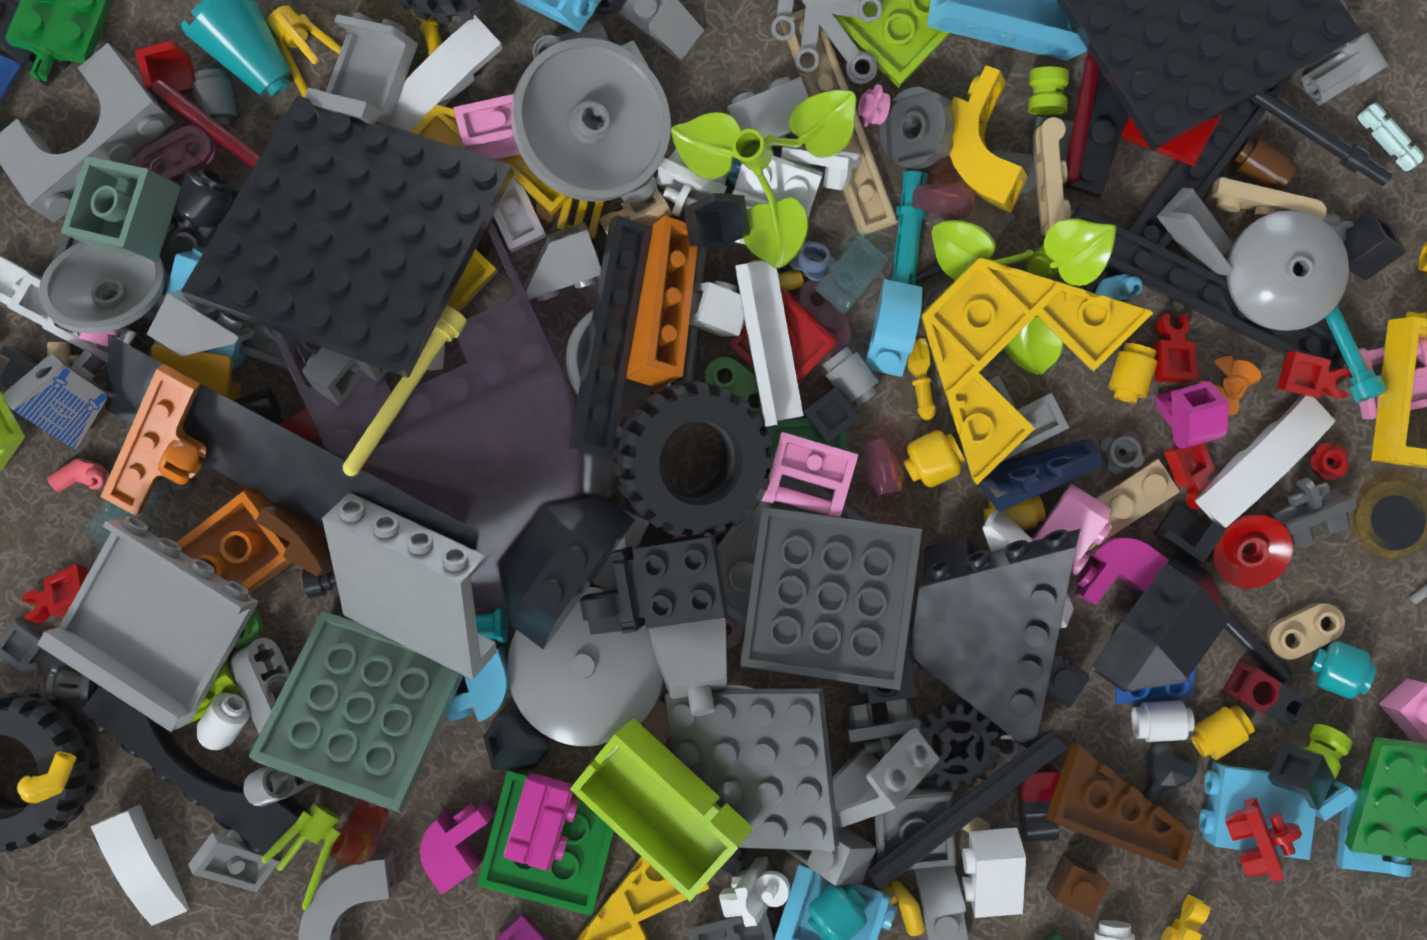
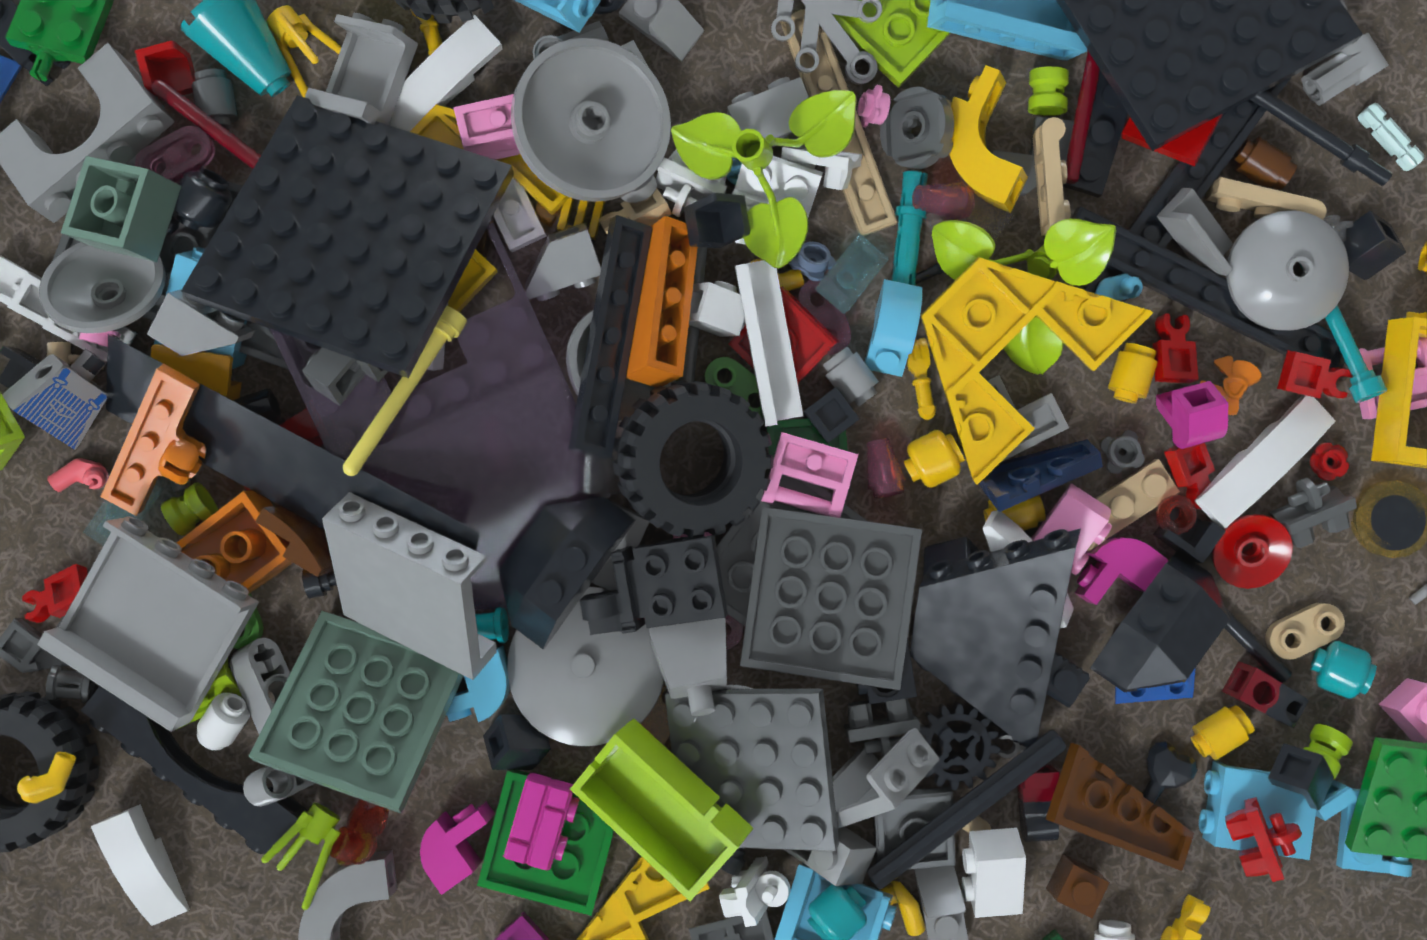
light grey slope [188,830,280,893] -> none
white brick [1131,700,1194,742] -> none
none -> lime wheel [161,482,218,536]
none -> clear red plate [1156,495,1197,534]

